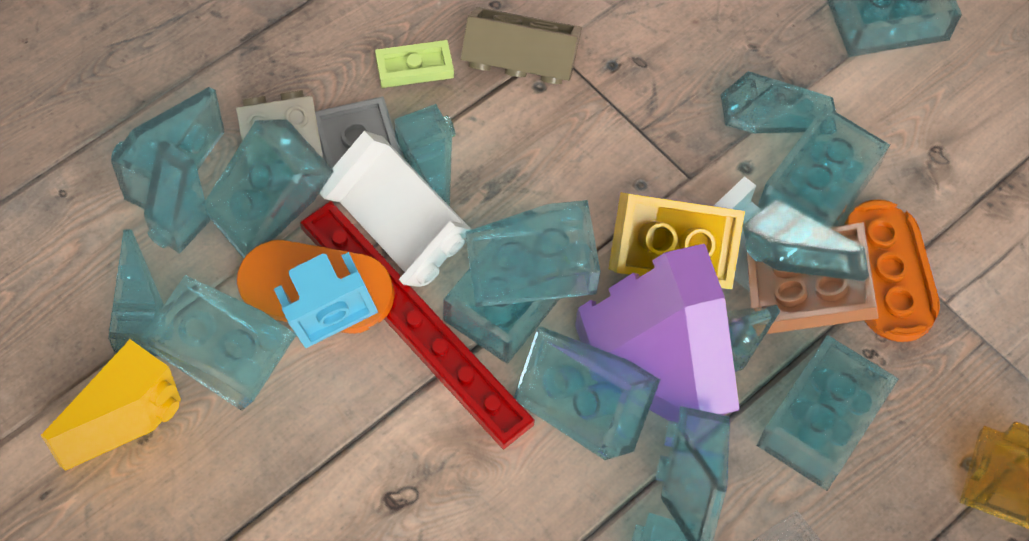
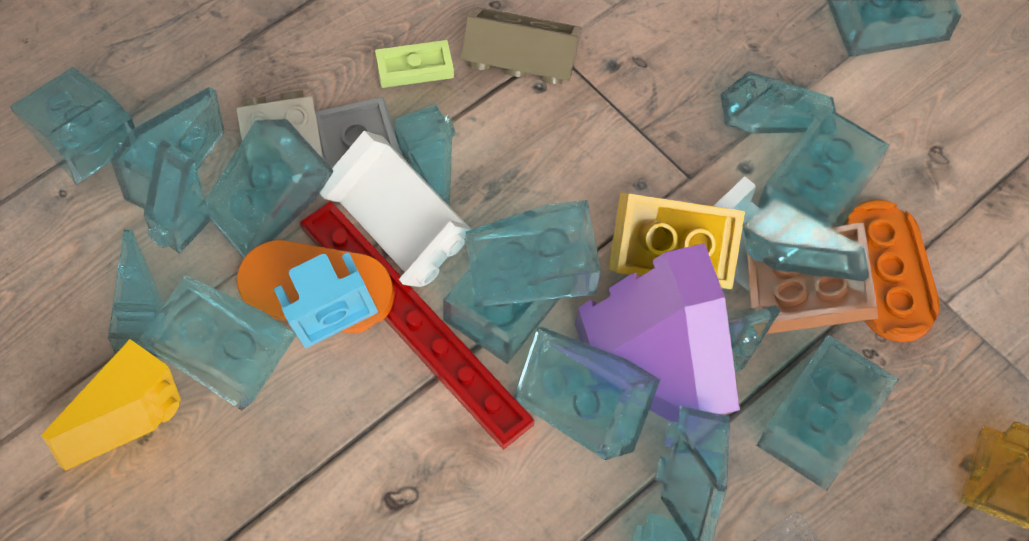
none -> clear light blue slope [10,67,140,185]

